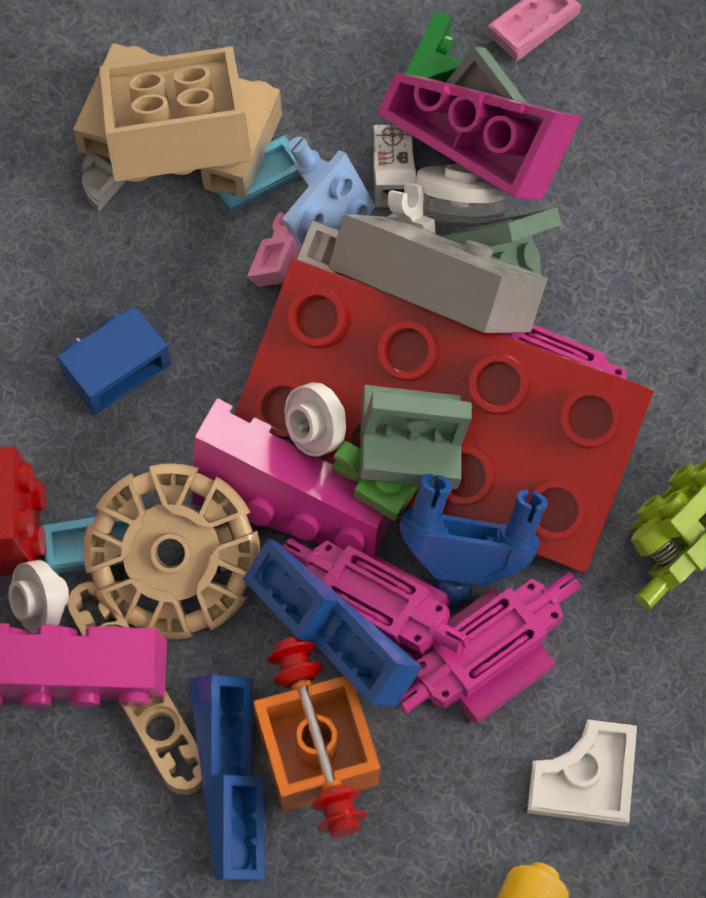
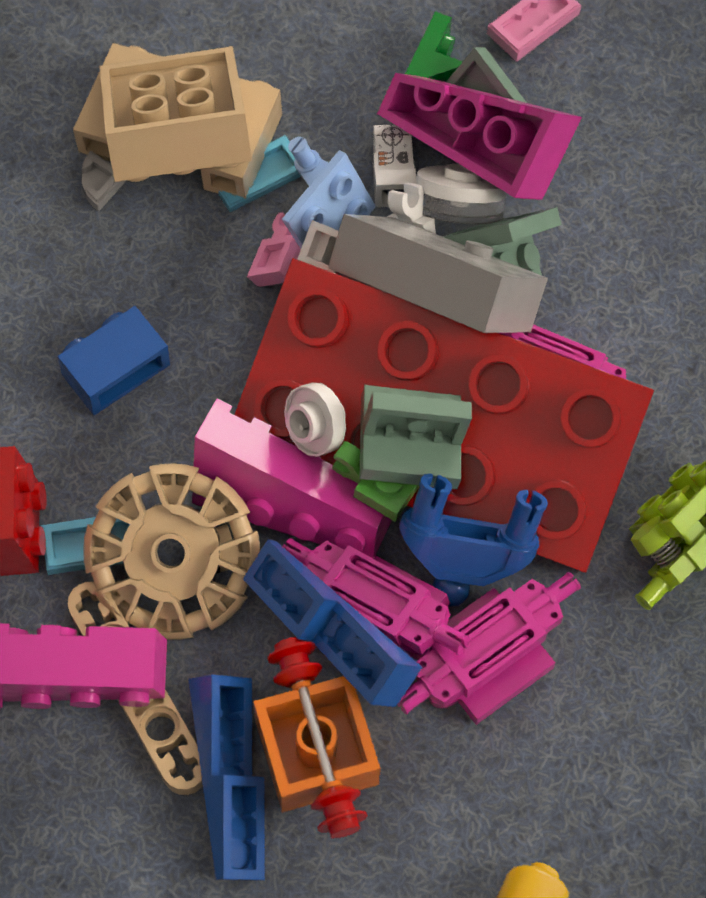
white plate [8,560,69,634] -> none
white tile [527,719,637,826] -> none

